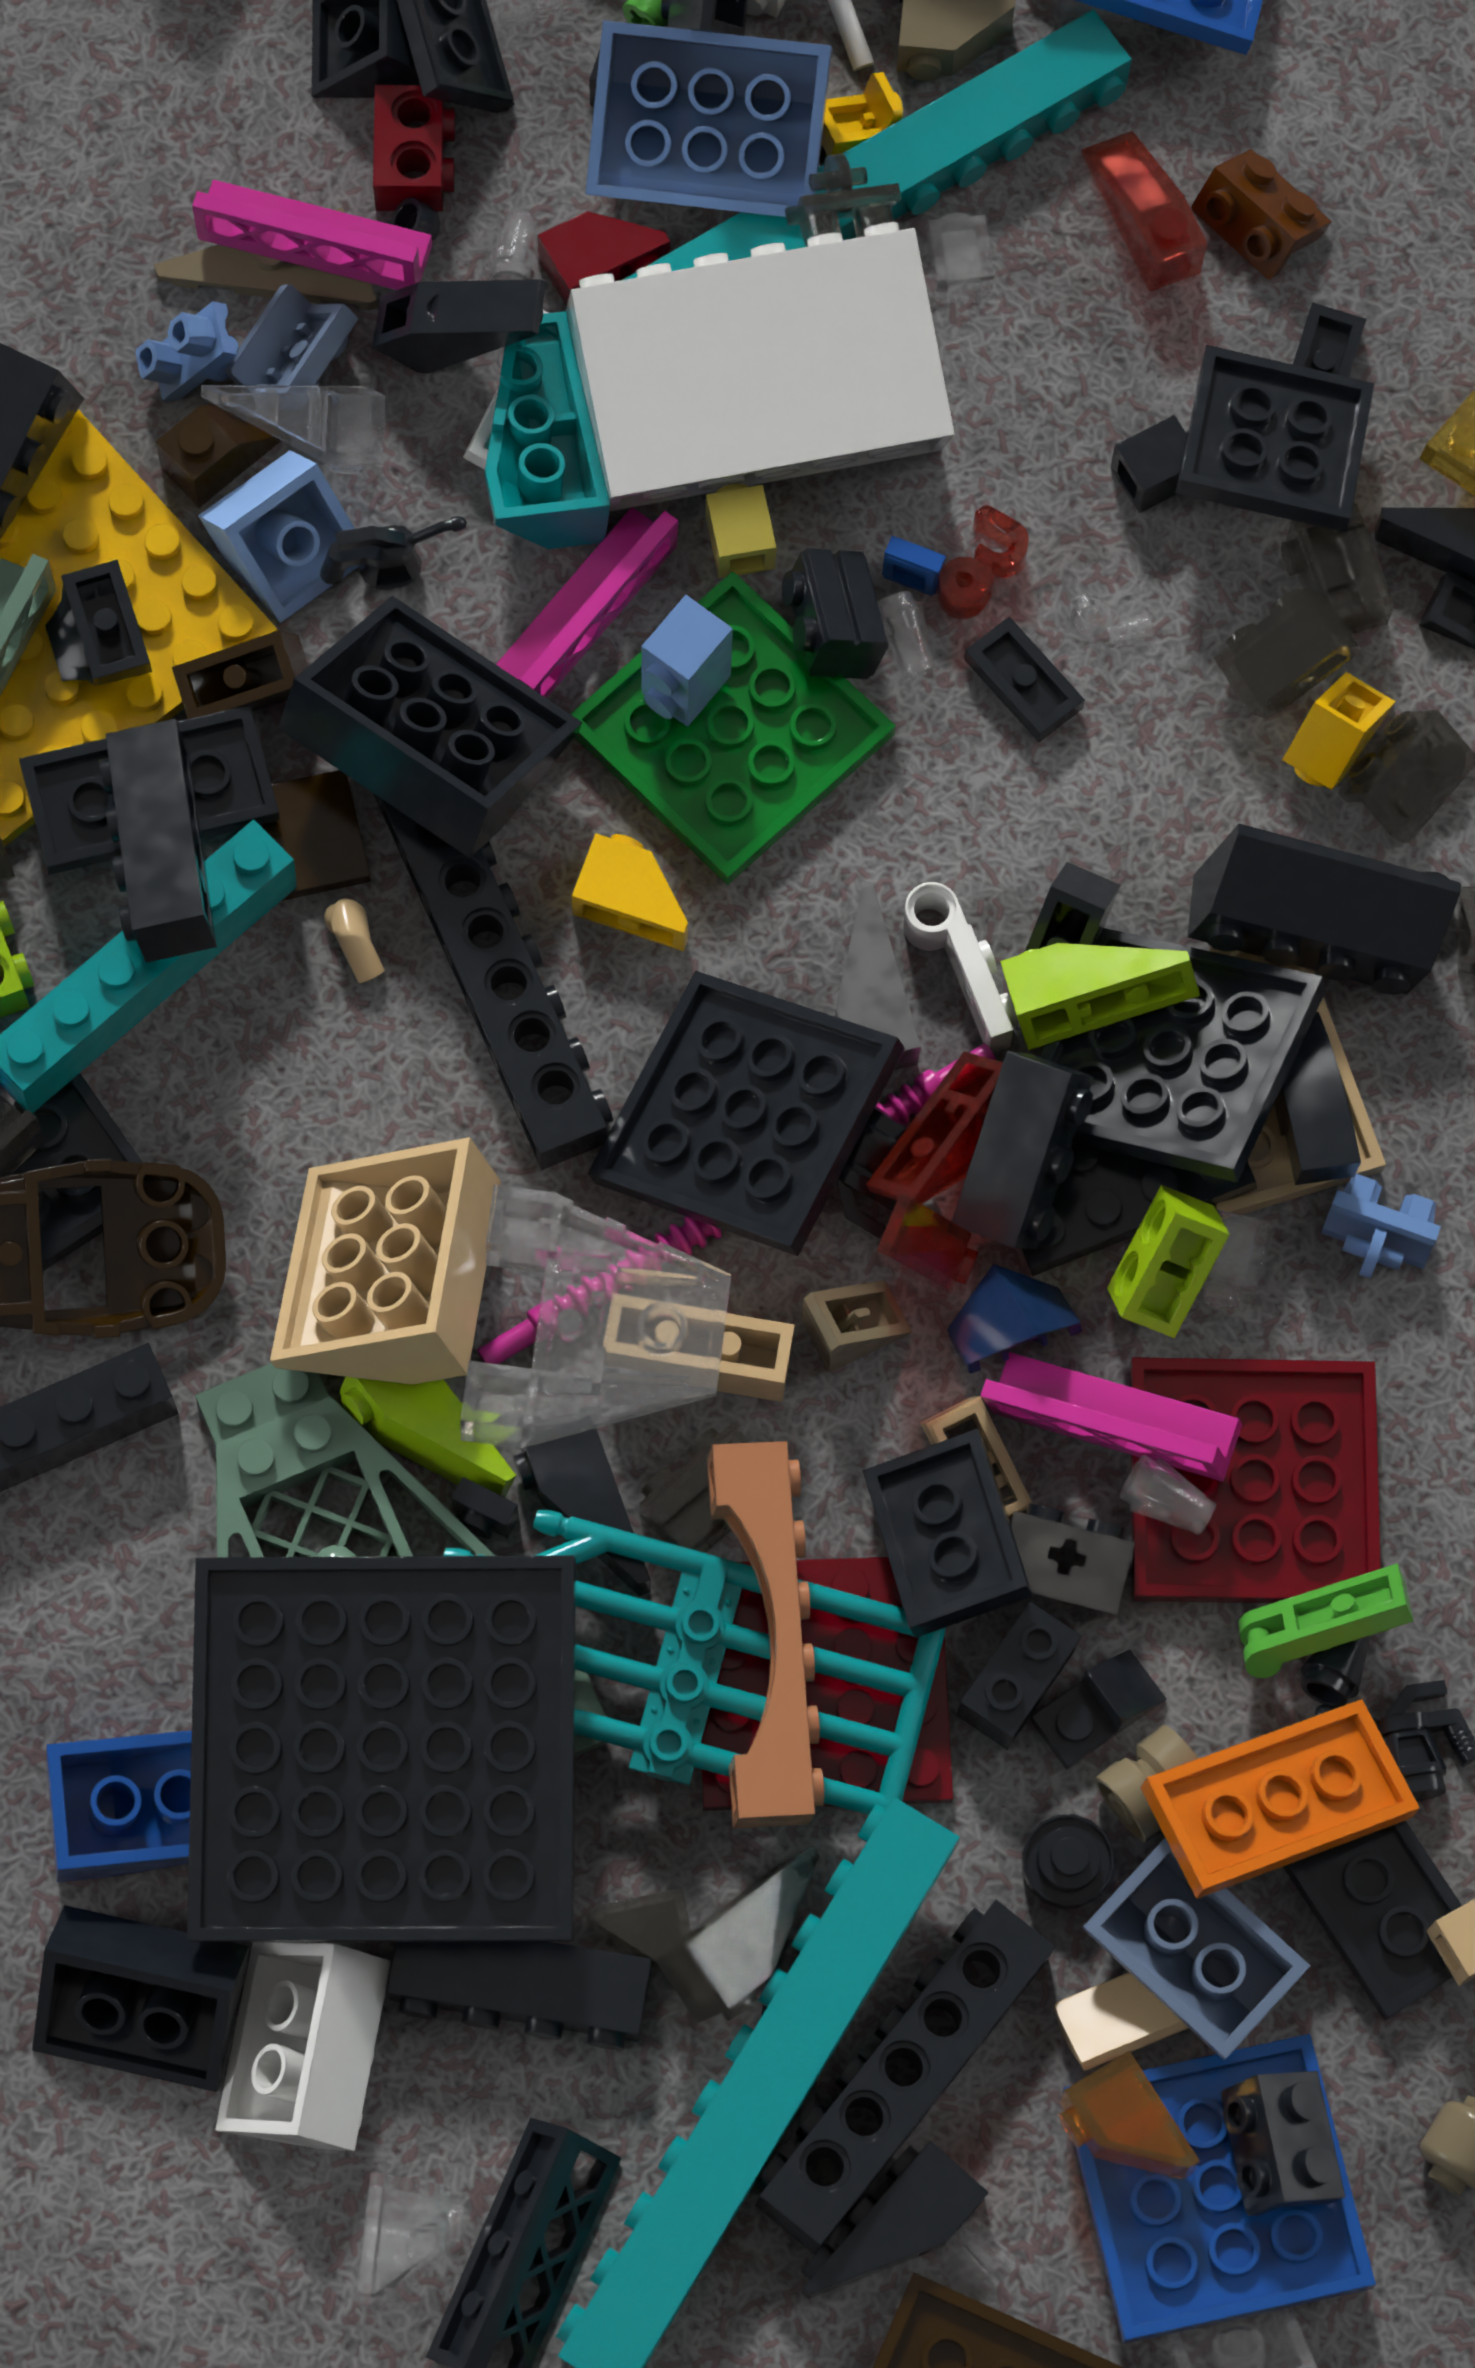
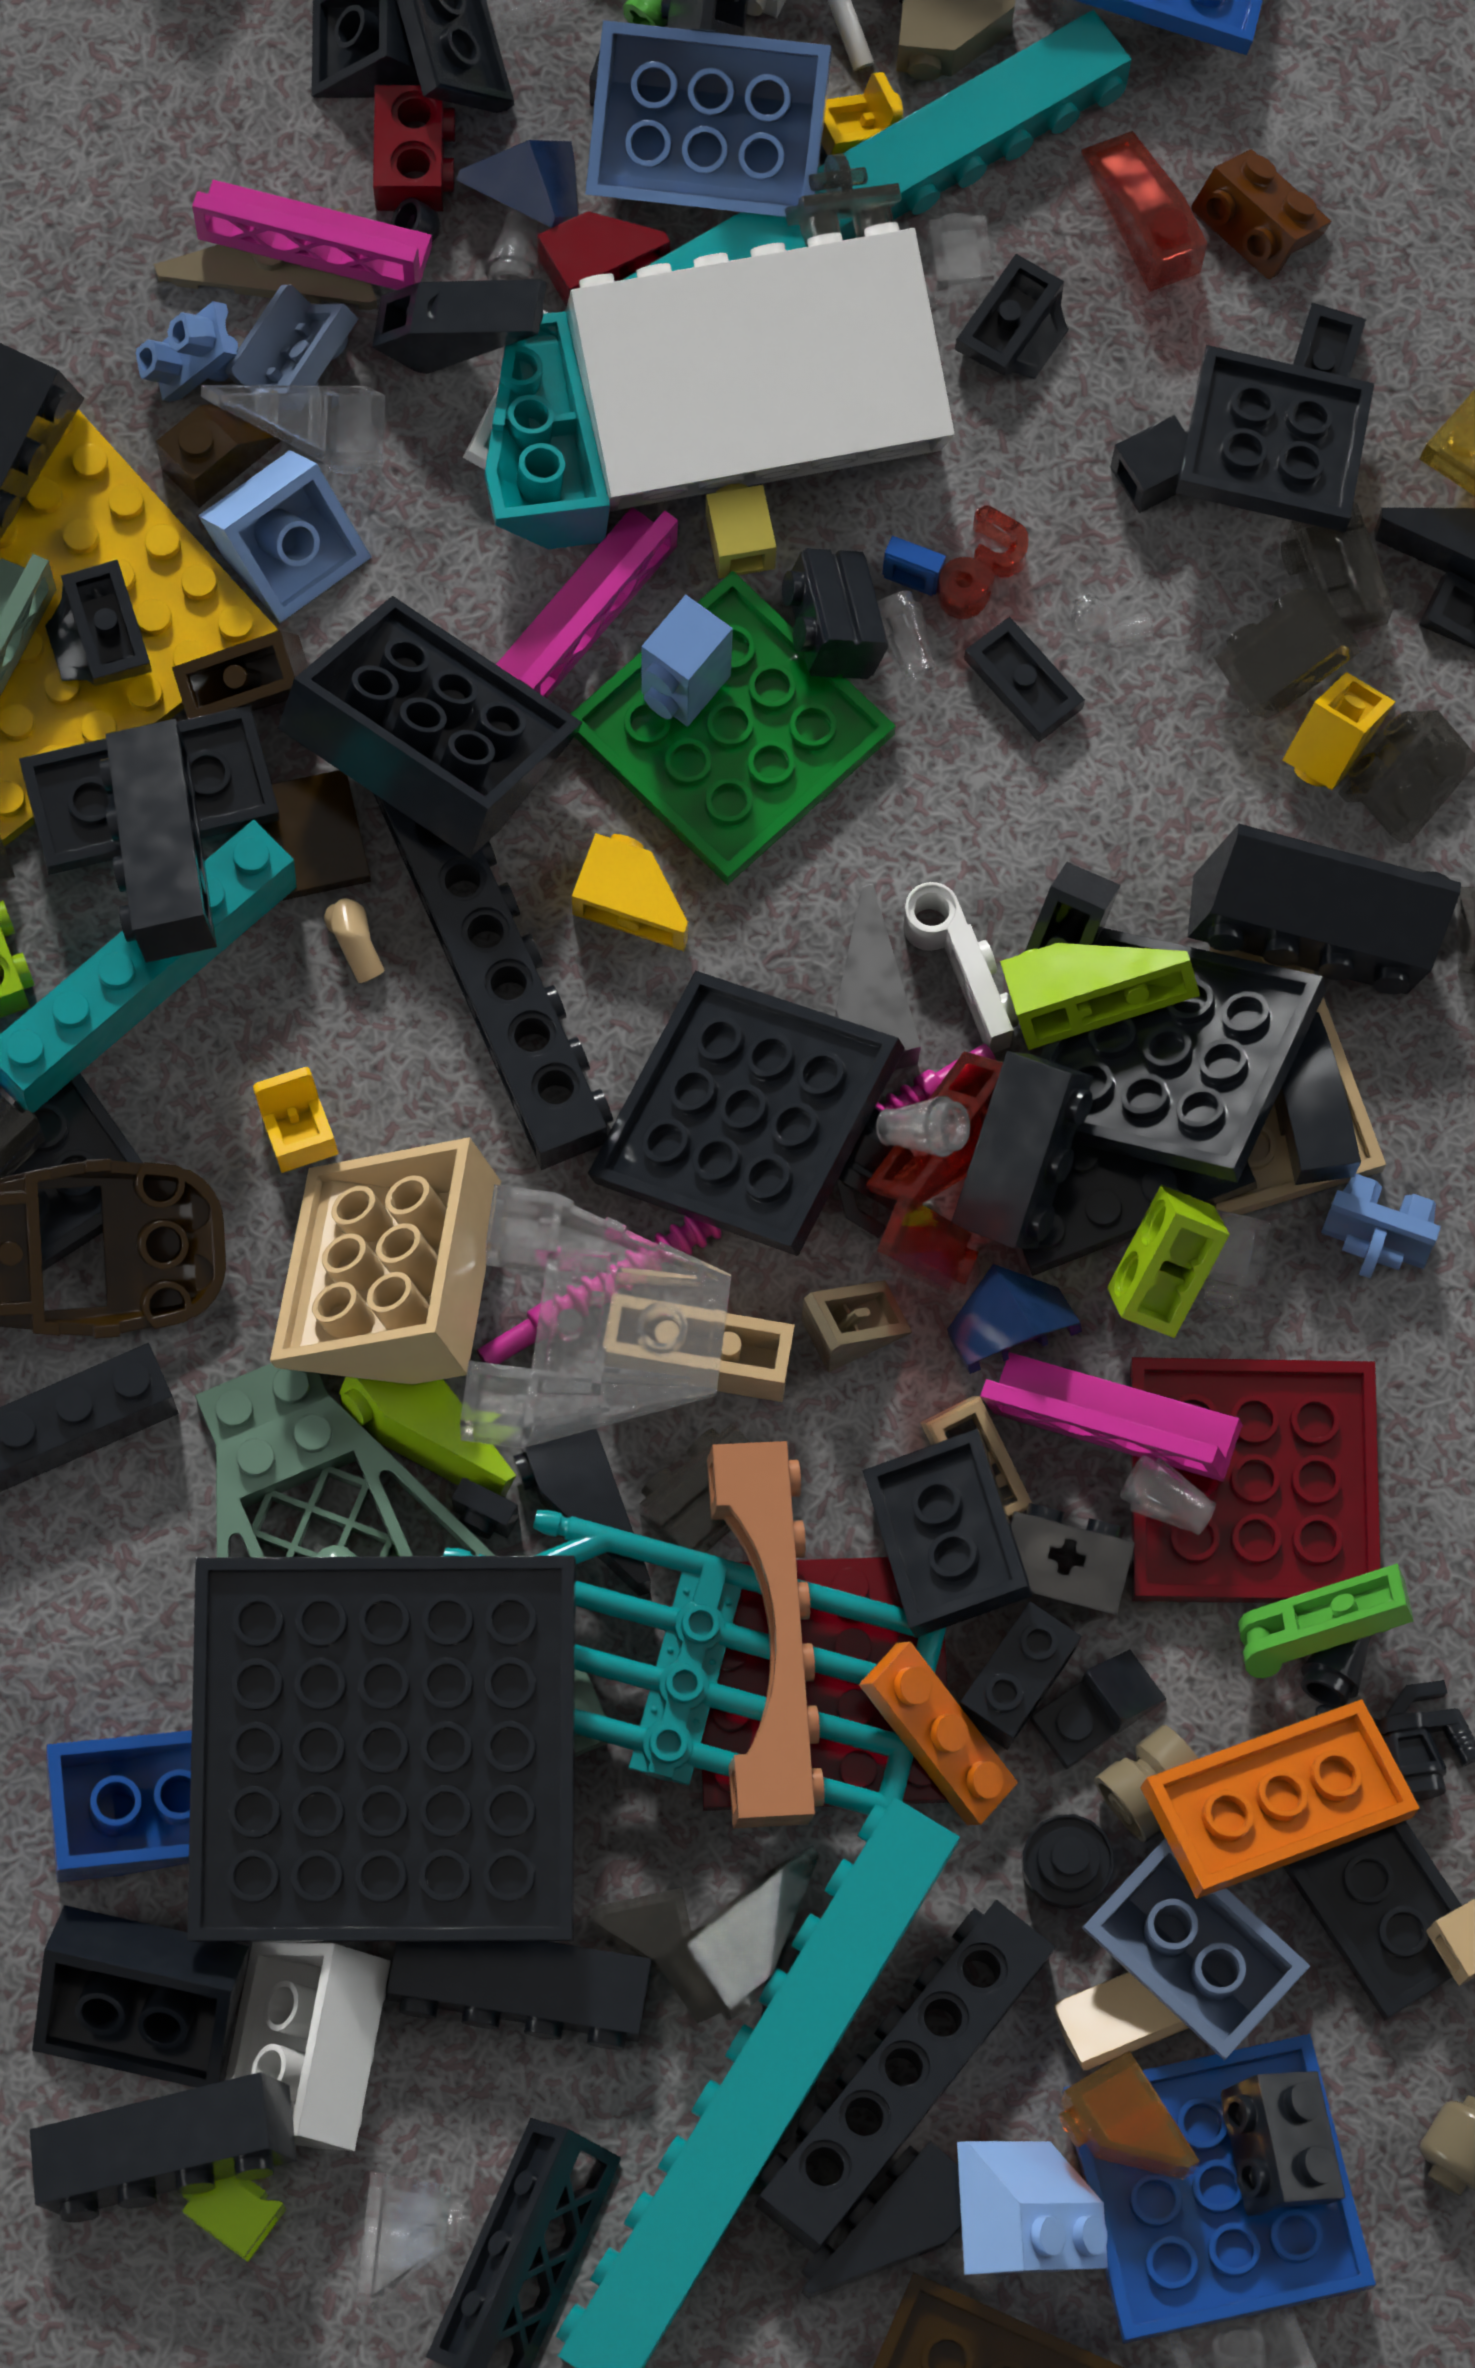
black piece [320,516,467,590] -> none
none -> black brick [29,2072,297,2222]
none -> lime window [182,2176,287,2262]
none -> yellow bracket [253,1067,339,1173]
none -> dark blue slope [456,140,578,227]
none -> orange plate [859,1642,1018,1825]
none -> clear cone [876,1096,970,1157]
none -> black slope [955,254,1069,379]
none -> light blue slope [957,2141,1108,2275]

